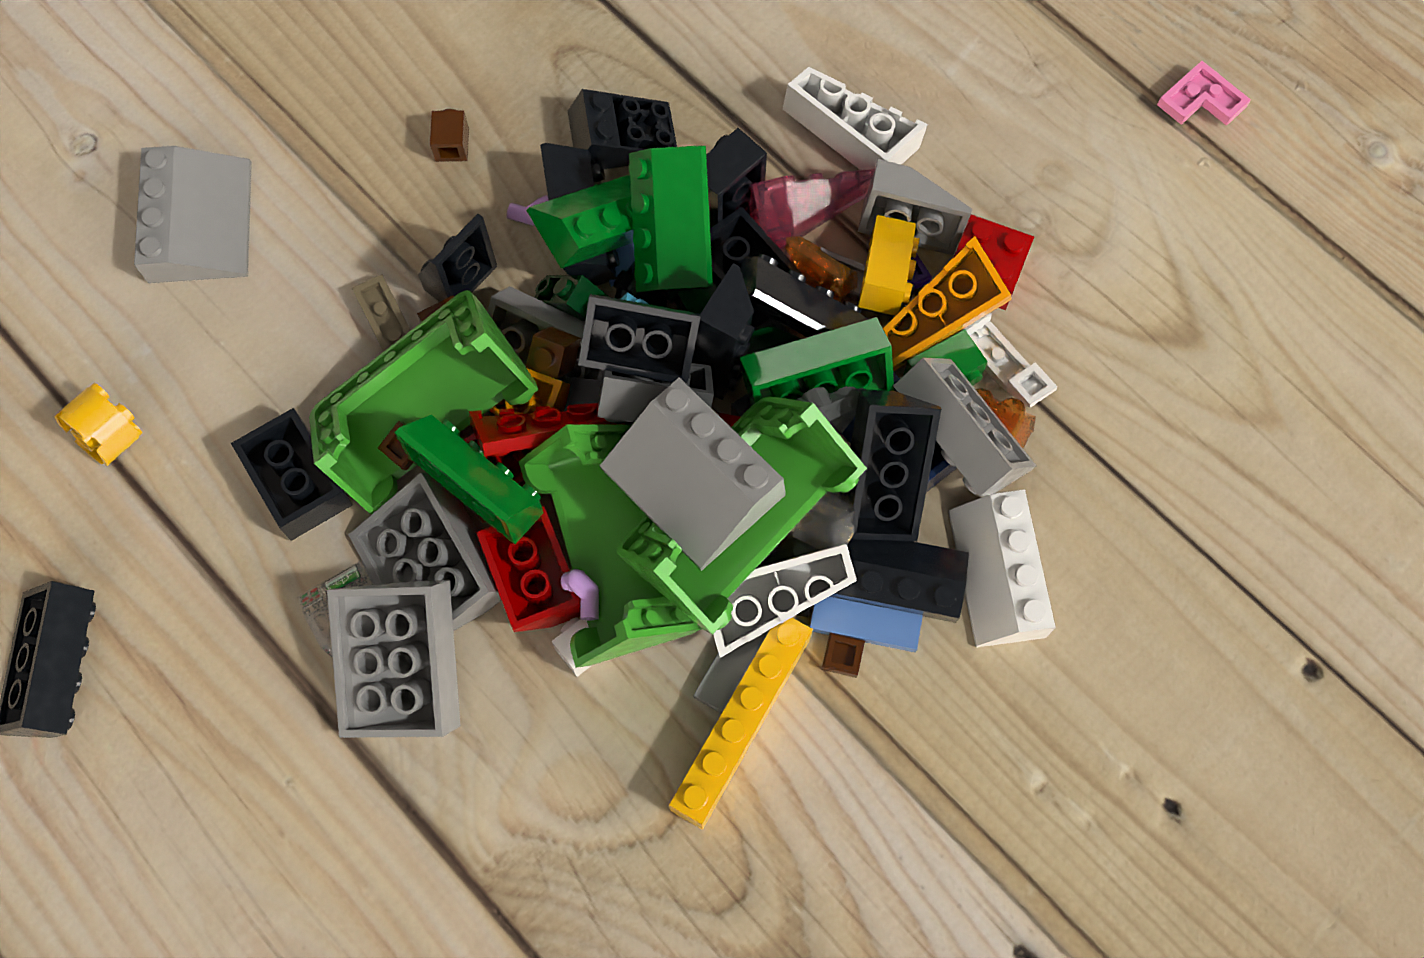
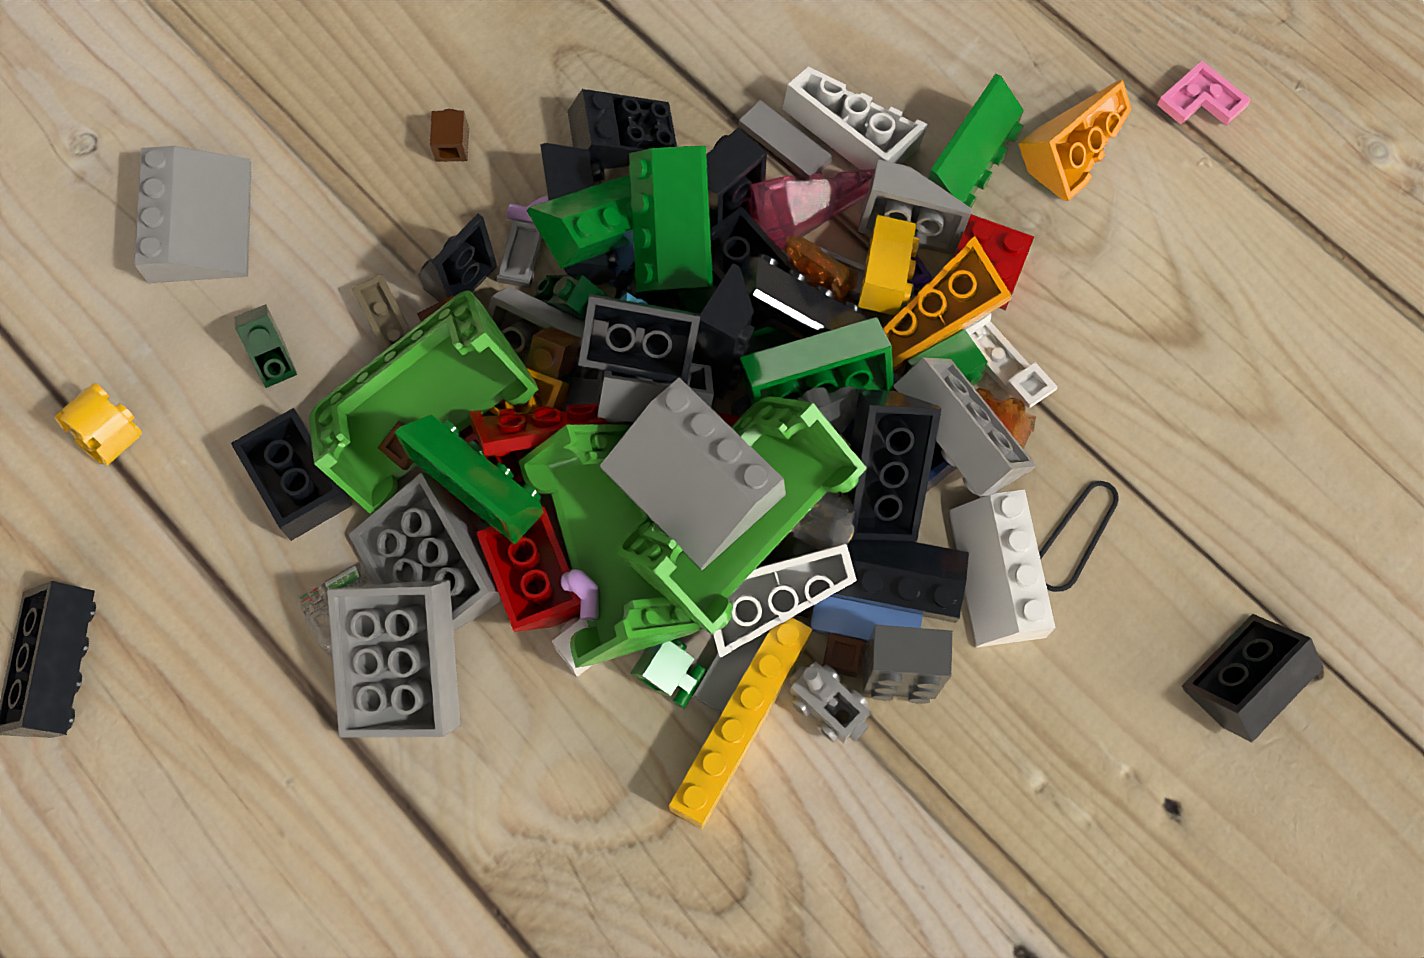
none -> dark green slope [234,304,298,388]
none -> light grey tile [497,220,544,288]
none -> brick [630,639,707,709]
none -> light grey tile [739,100,832,182]
none -> light grey brick [789,661,871,744]
none -> dark grey brick [862,624,953,704]
none -> green slope [928,73,1024,208]
none -> light orange wedge [1019,80,1131,201]
none -> black piece [1039,481,1119,592]
none -> black slope [1182,614,1324,743]

